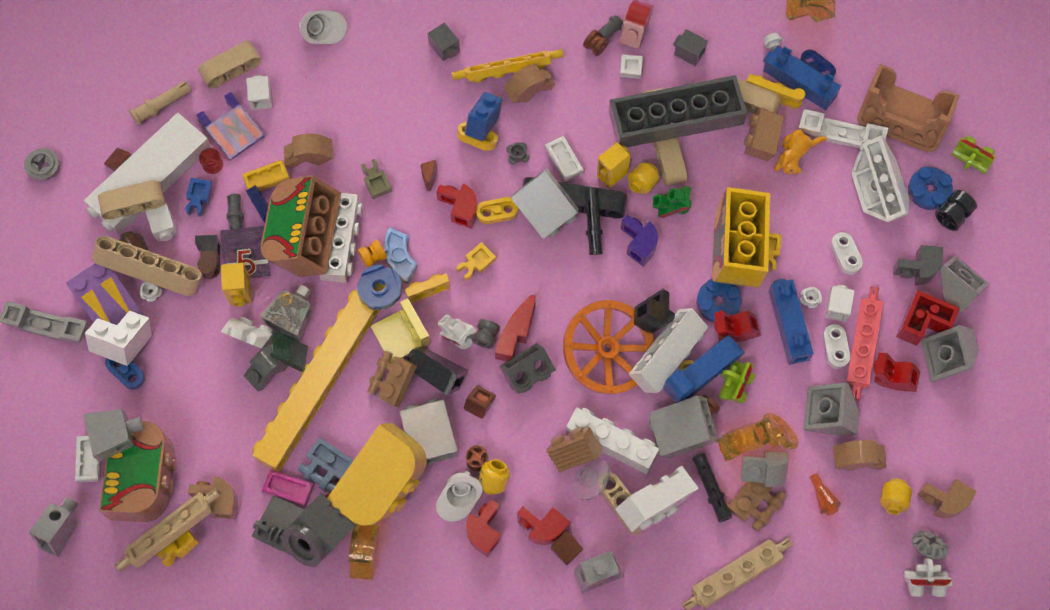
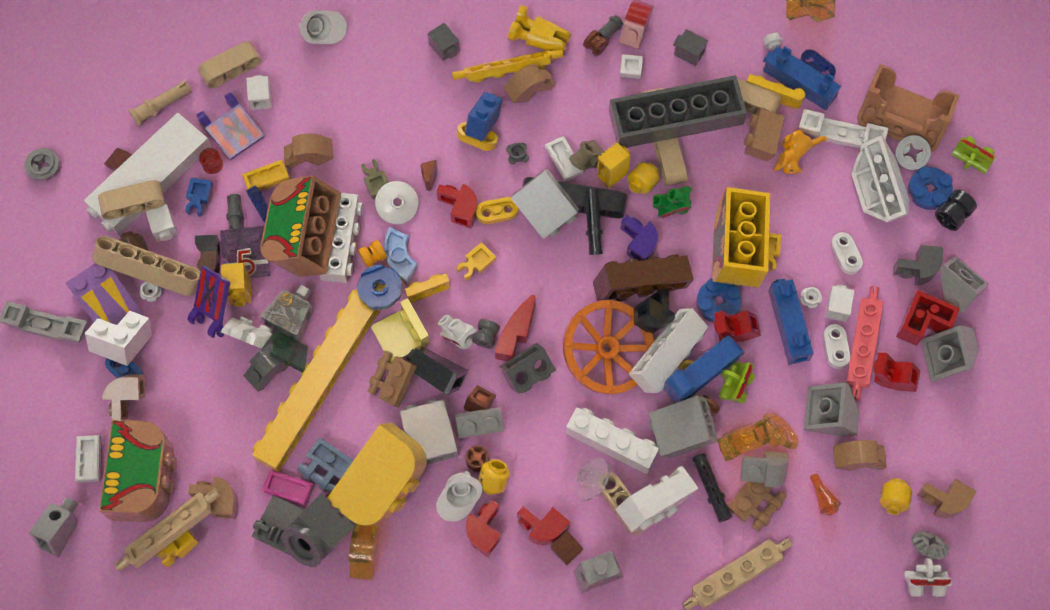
light grey torso [84,409,144,462] -> none
medium nougat brick [546,426,603,472] -> none
none -> brick [102,374,145,420]
none -> dark purple flag [187,266,230,338]
none -> white dish [375,181,419,224]
none -> light grey plate [455,407,504,438]
none -> yellow piece [507,4,572,53]
none -> dark tan piece [569,140,605,170]
none -> reddish brown wedge [593,254,694,302]
none -> light grey gear [896,135,931,170]

